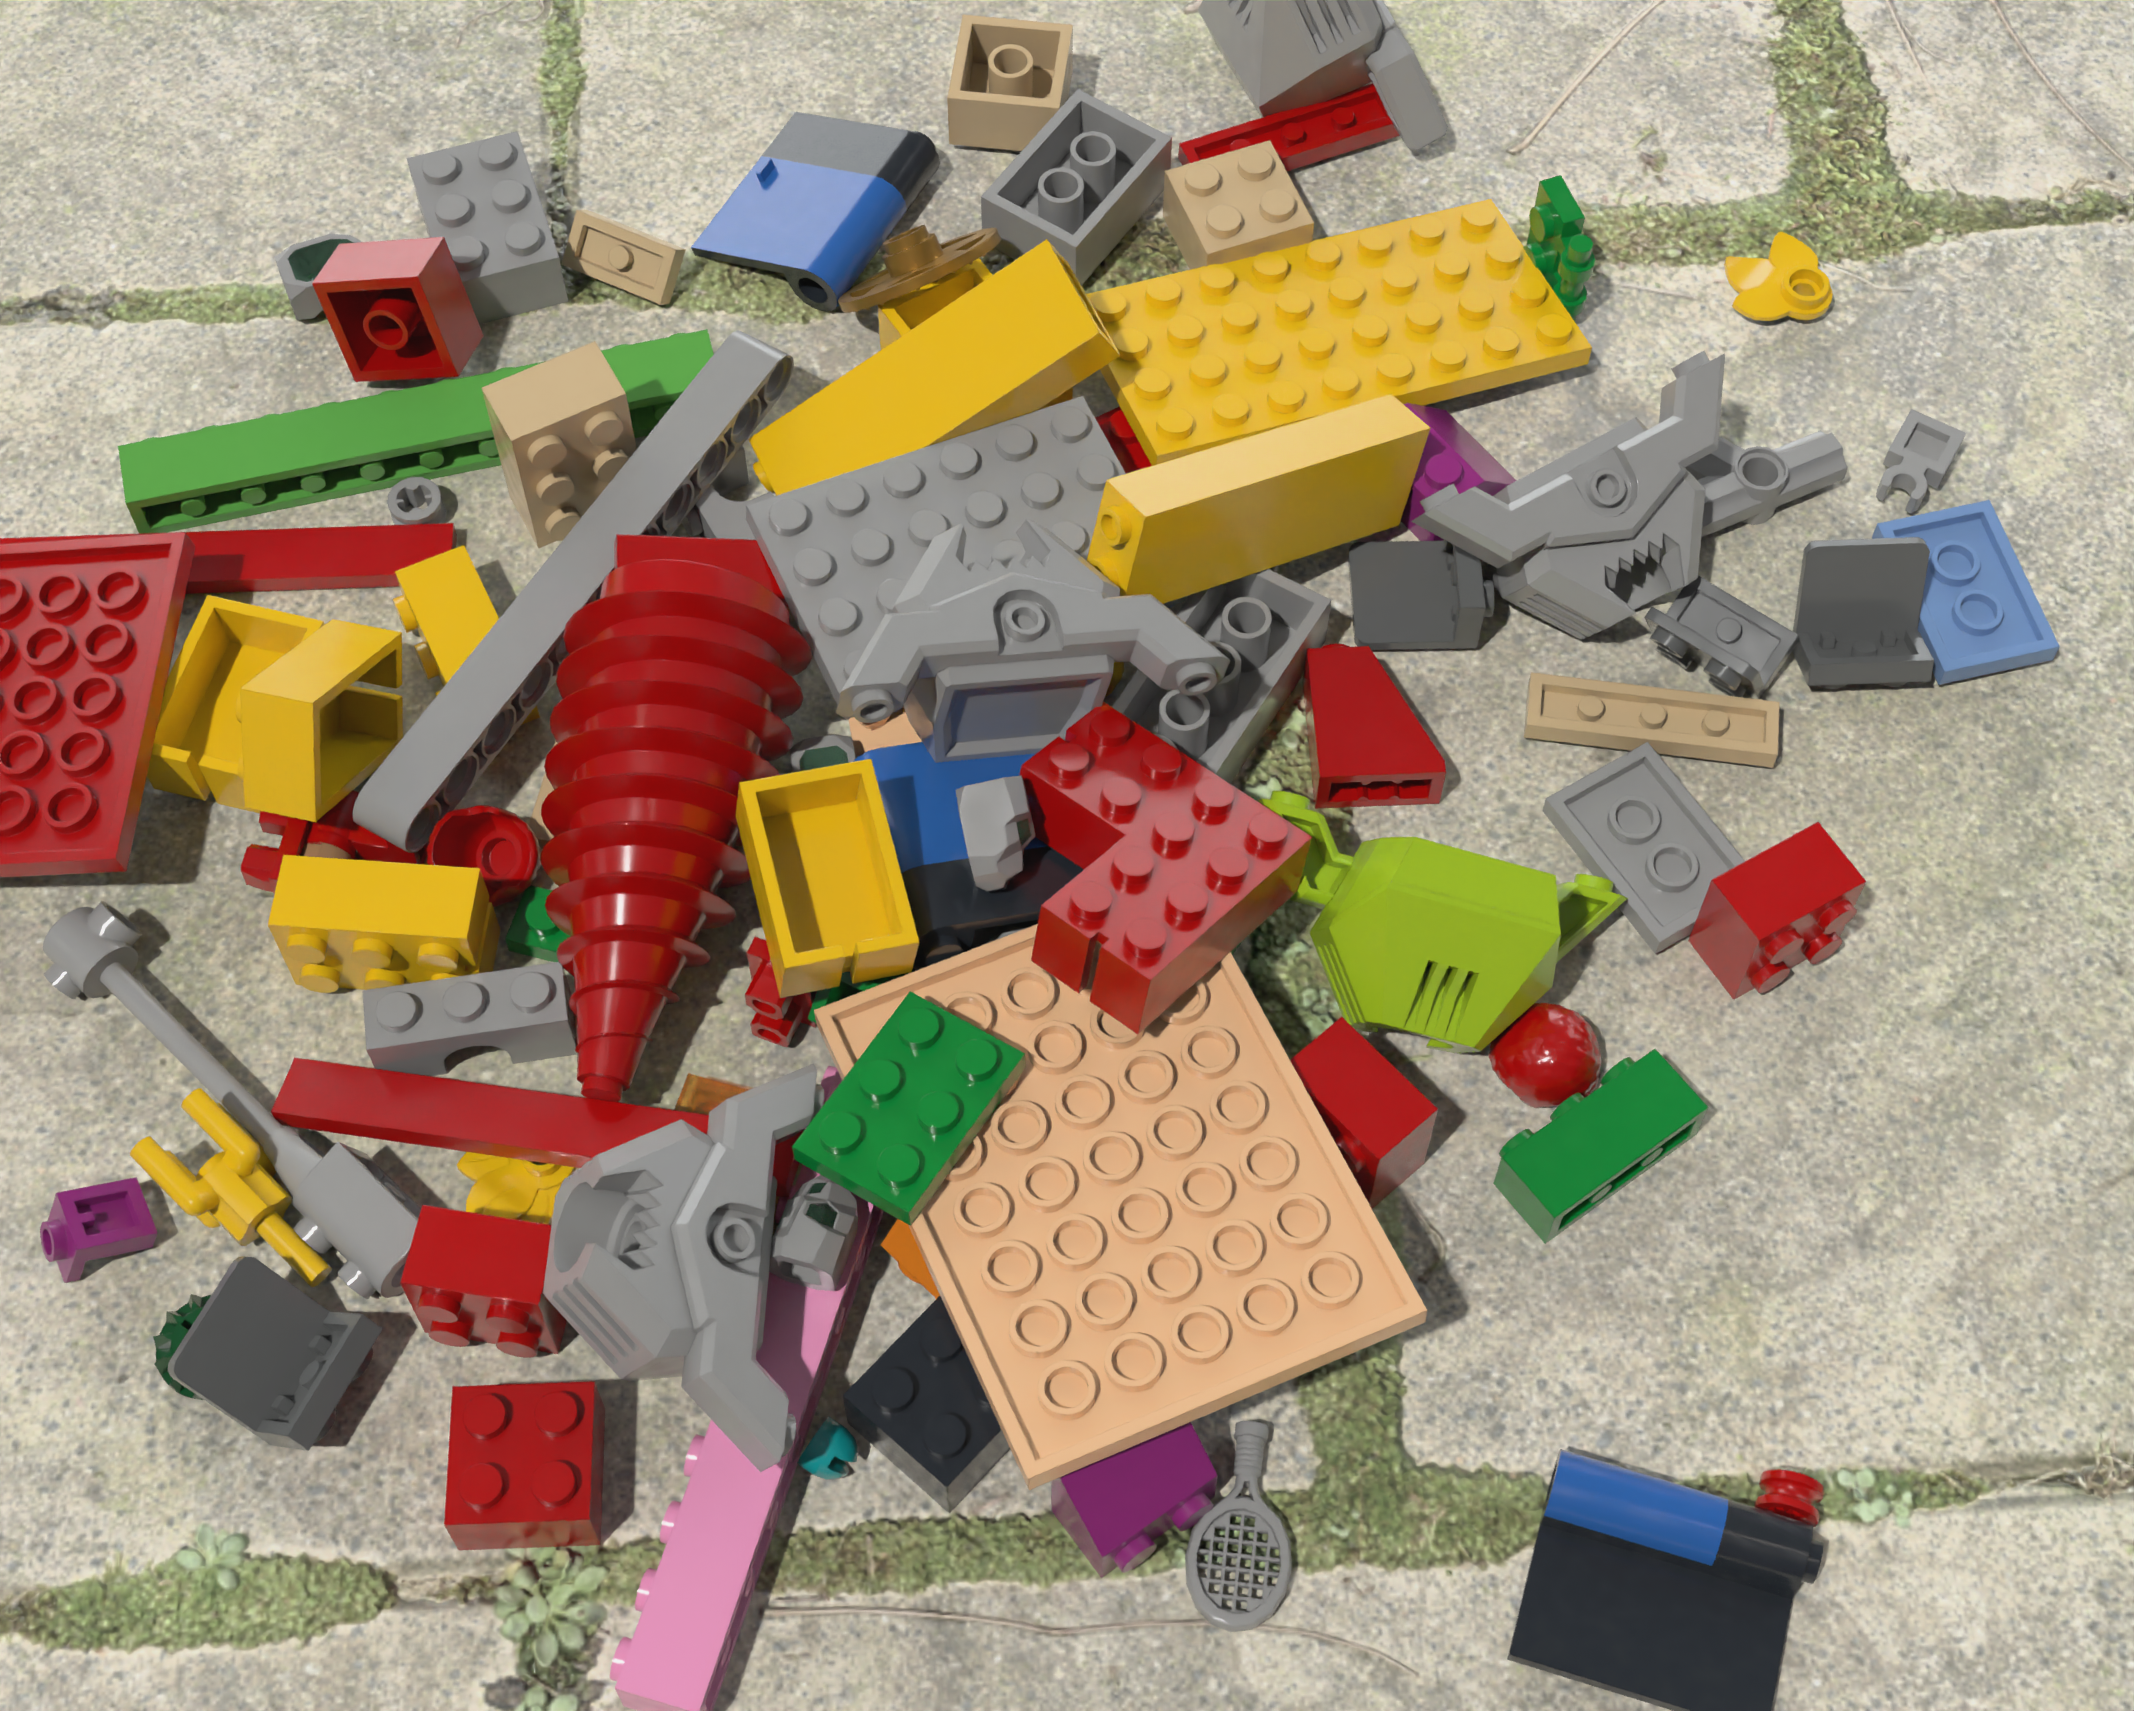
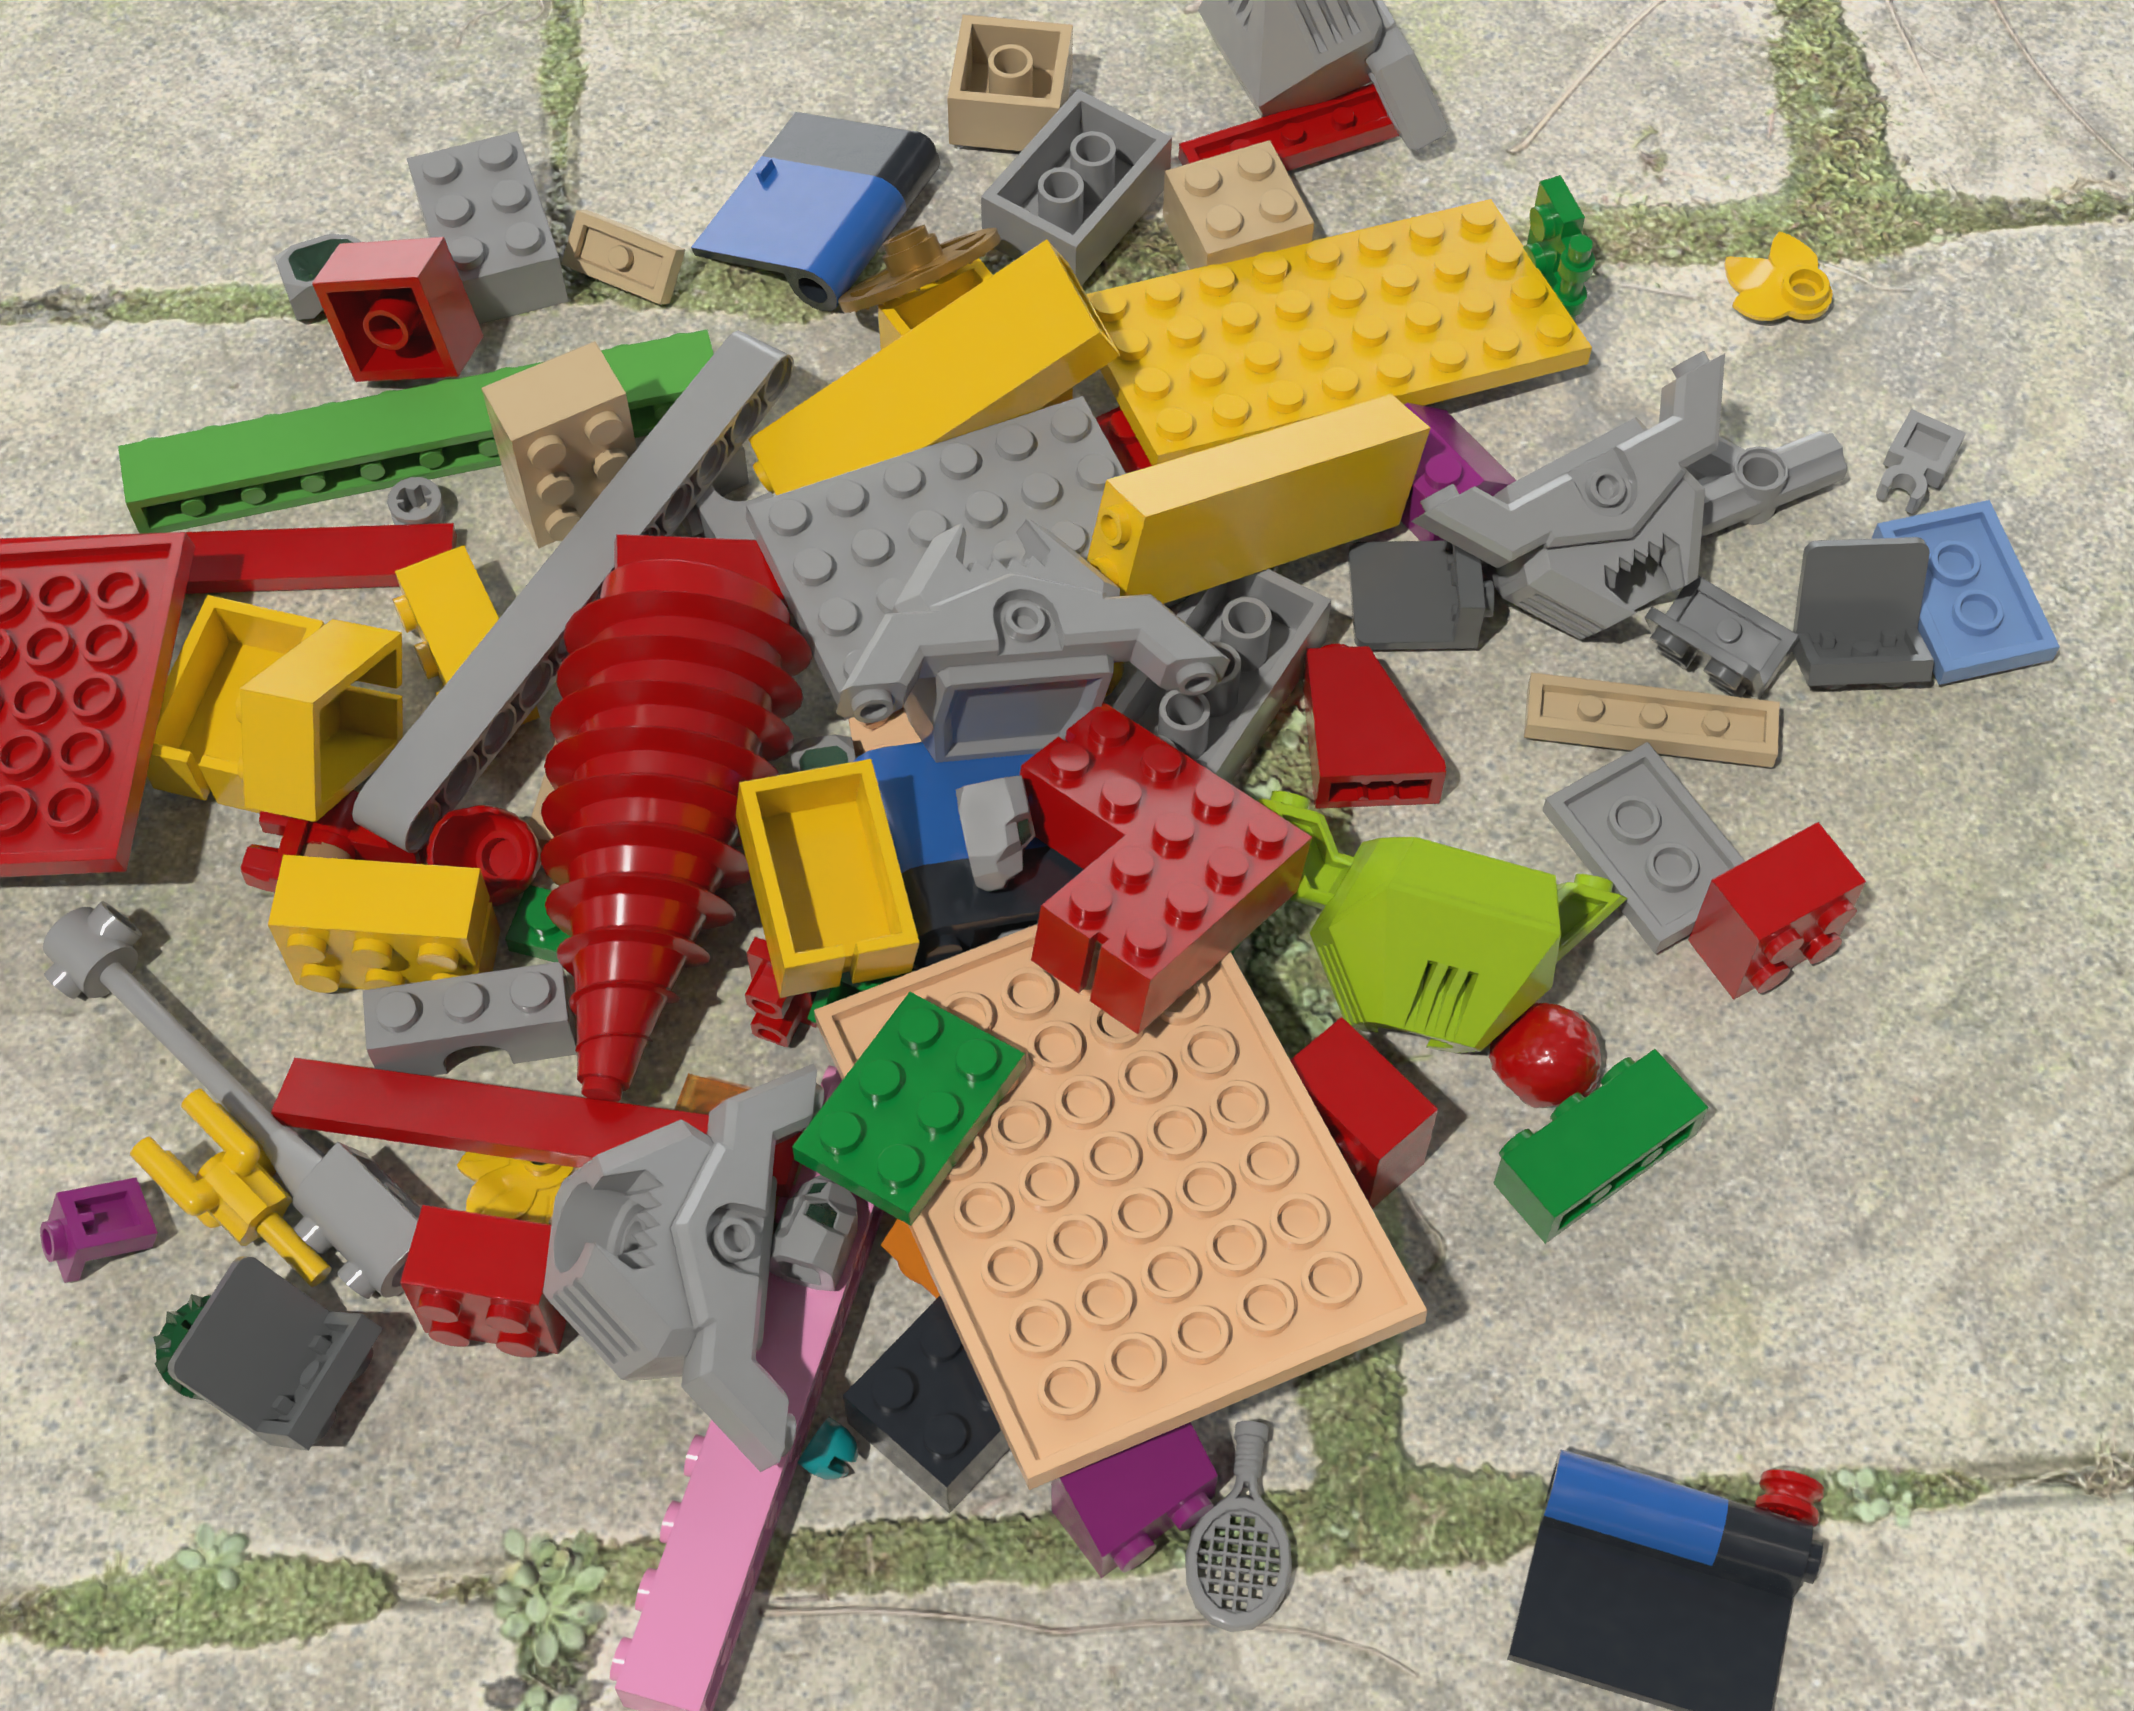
red brick [444,1381,605,1550] -> none

